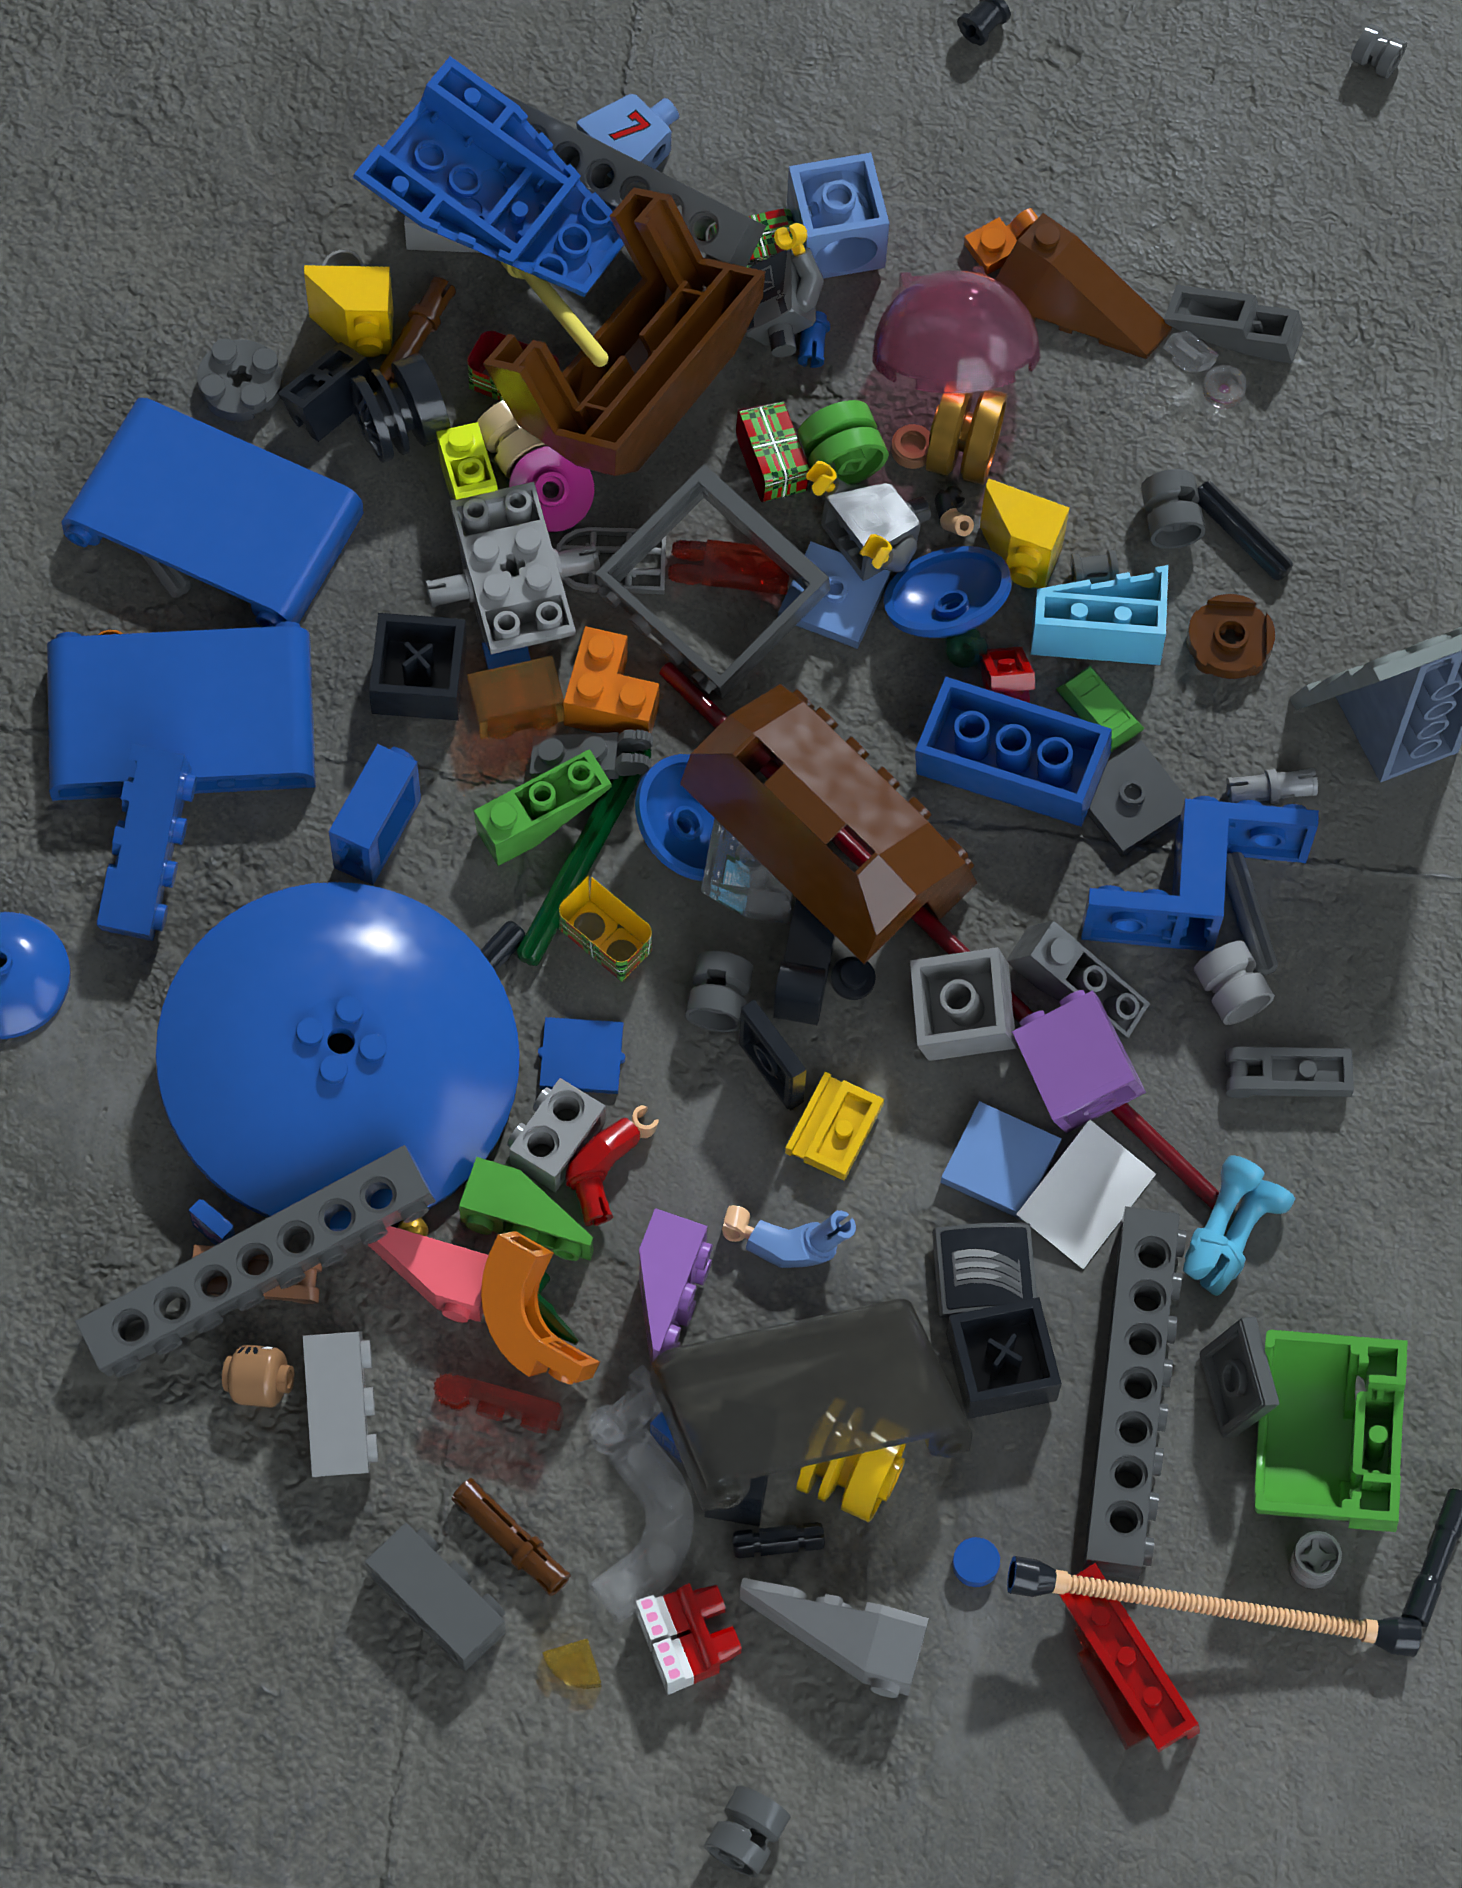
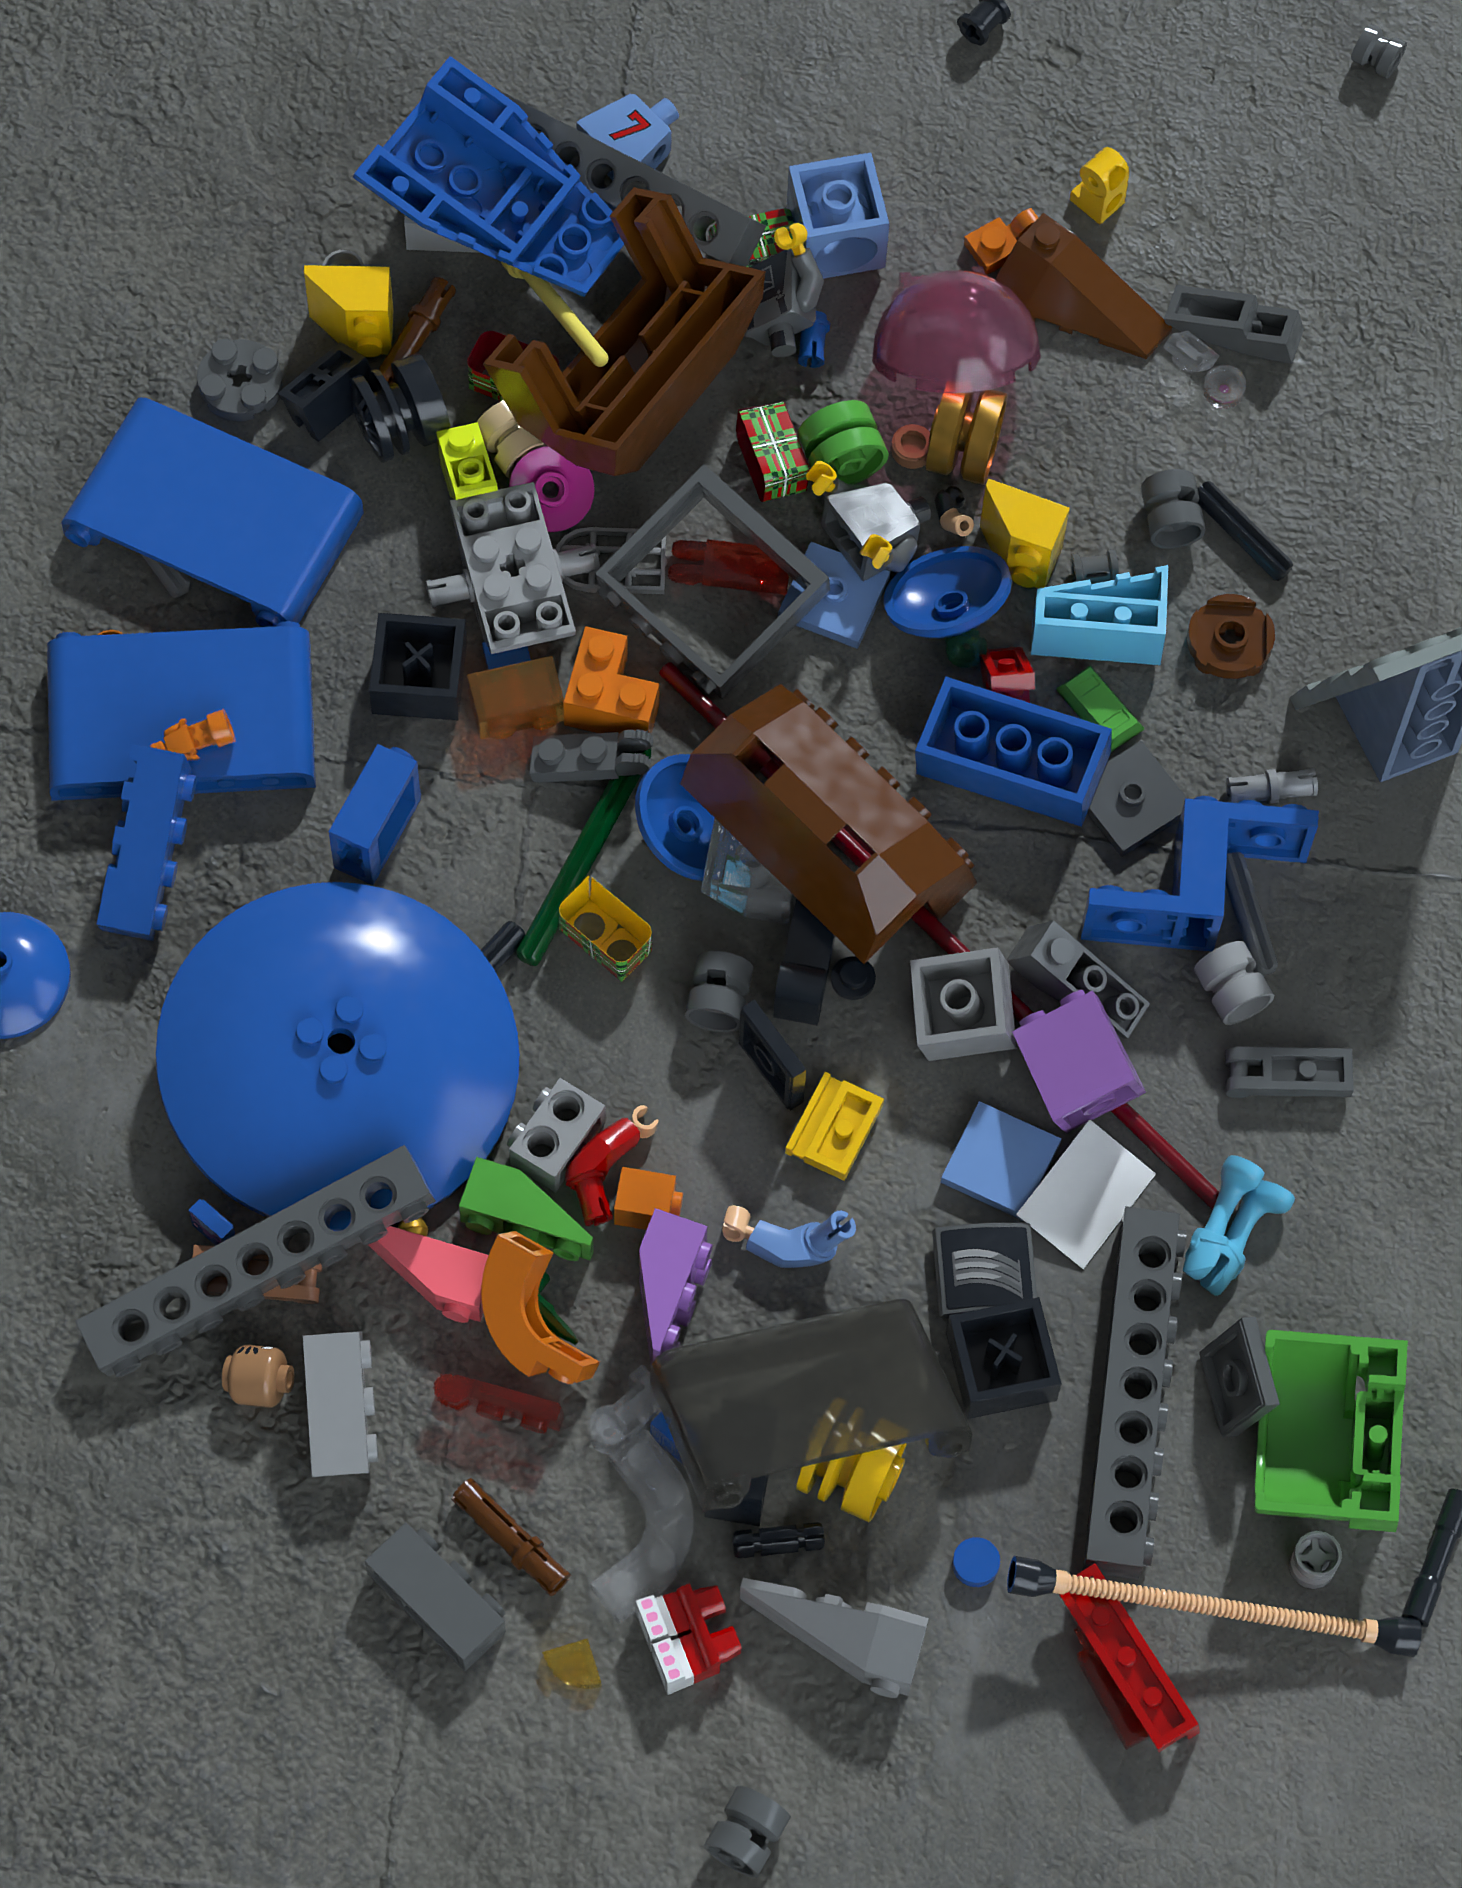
bright green slope [474,749,612,866] -> none
blue piece [538,1017,625,1094] -> none
none -> orange piece [150,709,236,761]
none -> orange brick [614,1167,683,1230]
none -> yellow leg [1070,147,1129,225]

